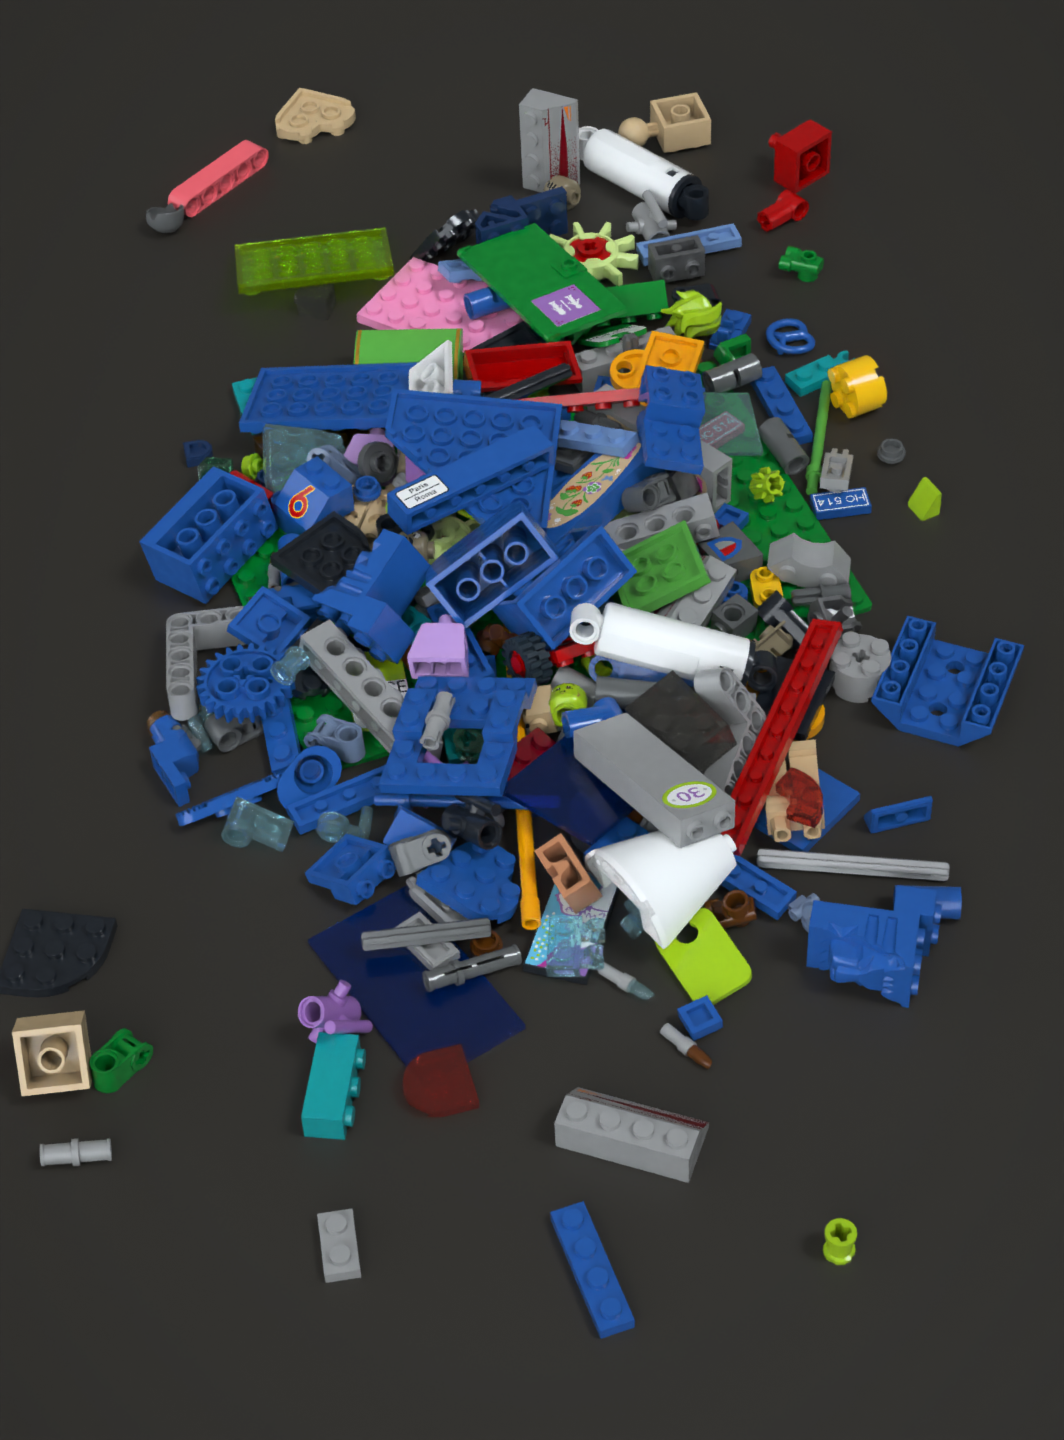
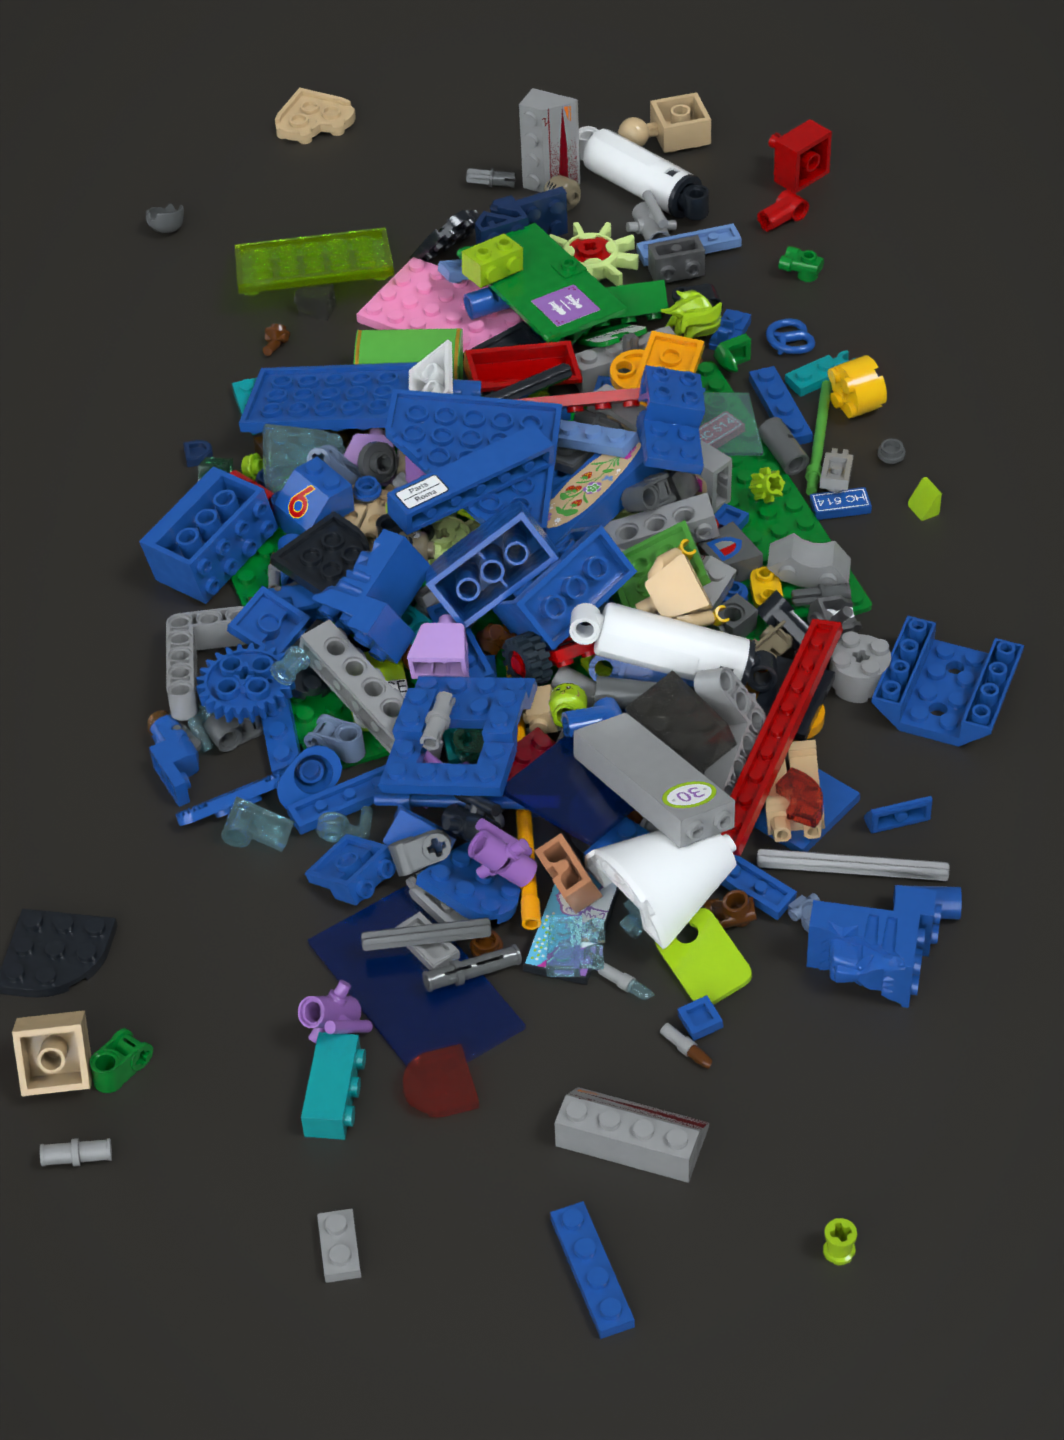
coral beam [168,140,269,217] -> none
dark grey pin [702,353,762,396] -> none
none -> reddish brown plate [262,324,291,356]
none -> lime brick [461,233,523,288]
none -> dark grey axle [466,168,516,188]
none -> medium lavender pin [468,818,537,887]
none -> tan torso [635,539,730,627]

